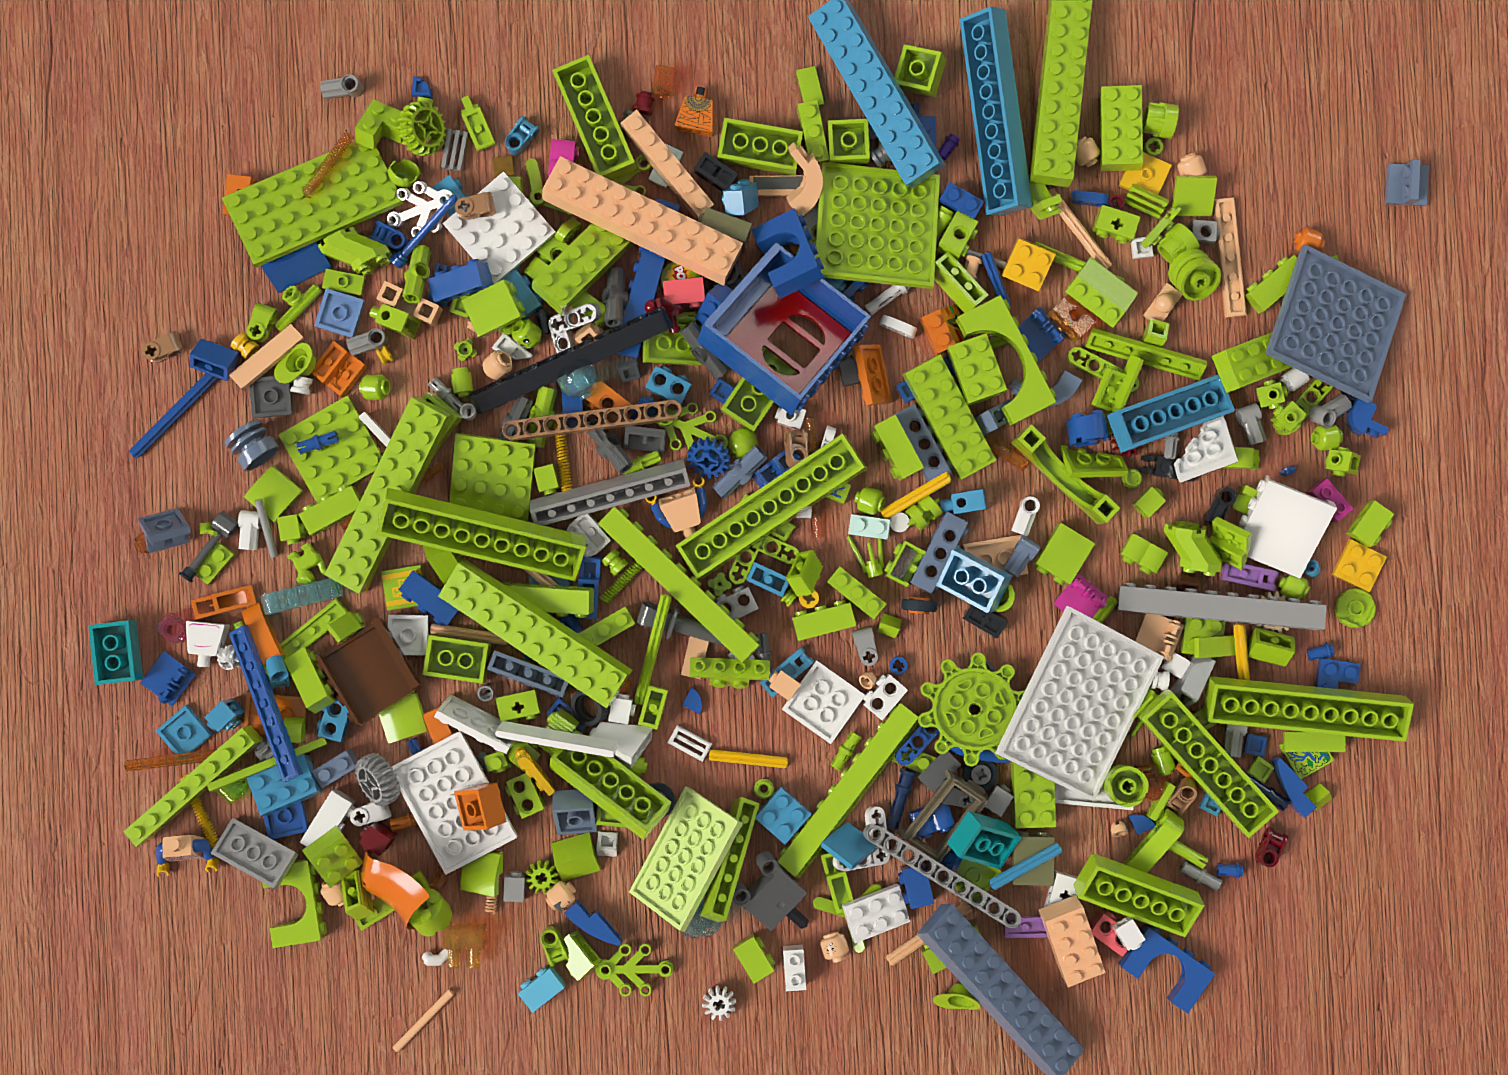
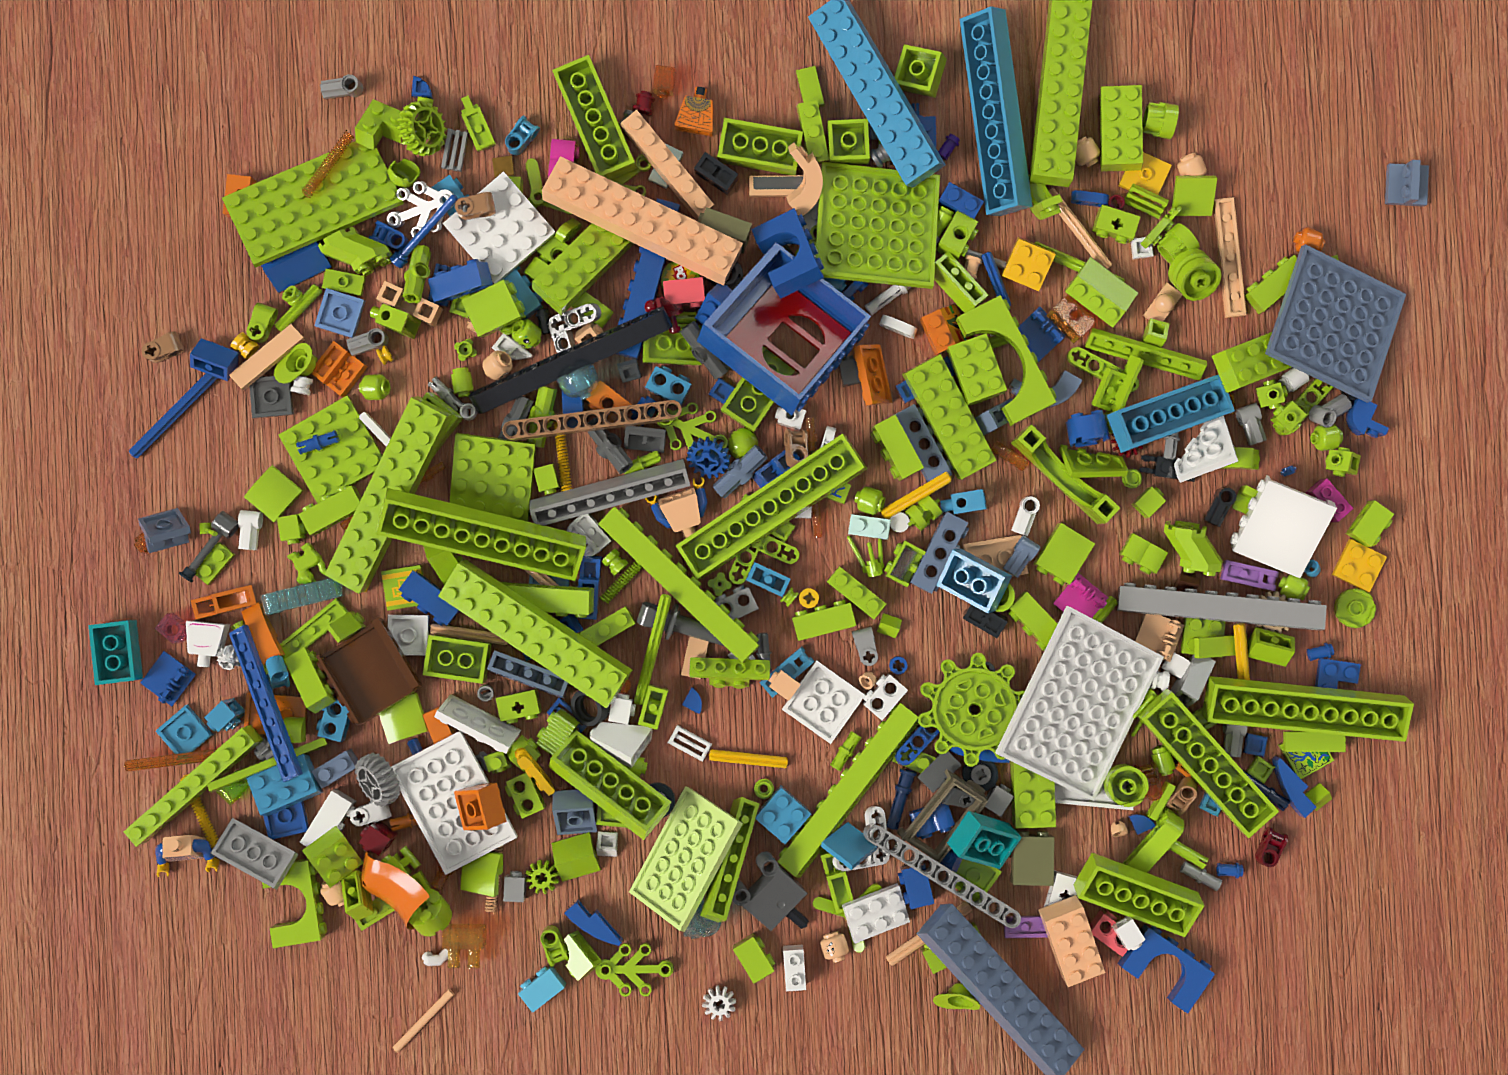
sand blue wheel [224,419,280,472] -> none
light grey bar [254,499,278,558] -> none
white tile [496,721,619,757] -> none
light nougat head [545,881,576,911] -> none
dark grey piece [602,267,628,327] -> none
dark azure brick [722,179,759,215] -> none
lime brick [786,550,823,597] -> none
black wheel [901,597,937,614] -> none
dark azure axle [989,843,1063,890] -> none
lime bush [1144,138,1163,157] -> none
light grey brick [1188,220,1220,245] -> none
lime slope [1209,517,1252,570] -> none
none -> lime brick [381,846,421,875]
none -> lime brick [1008,591,1057,651]

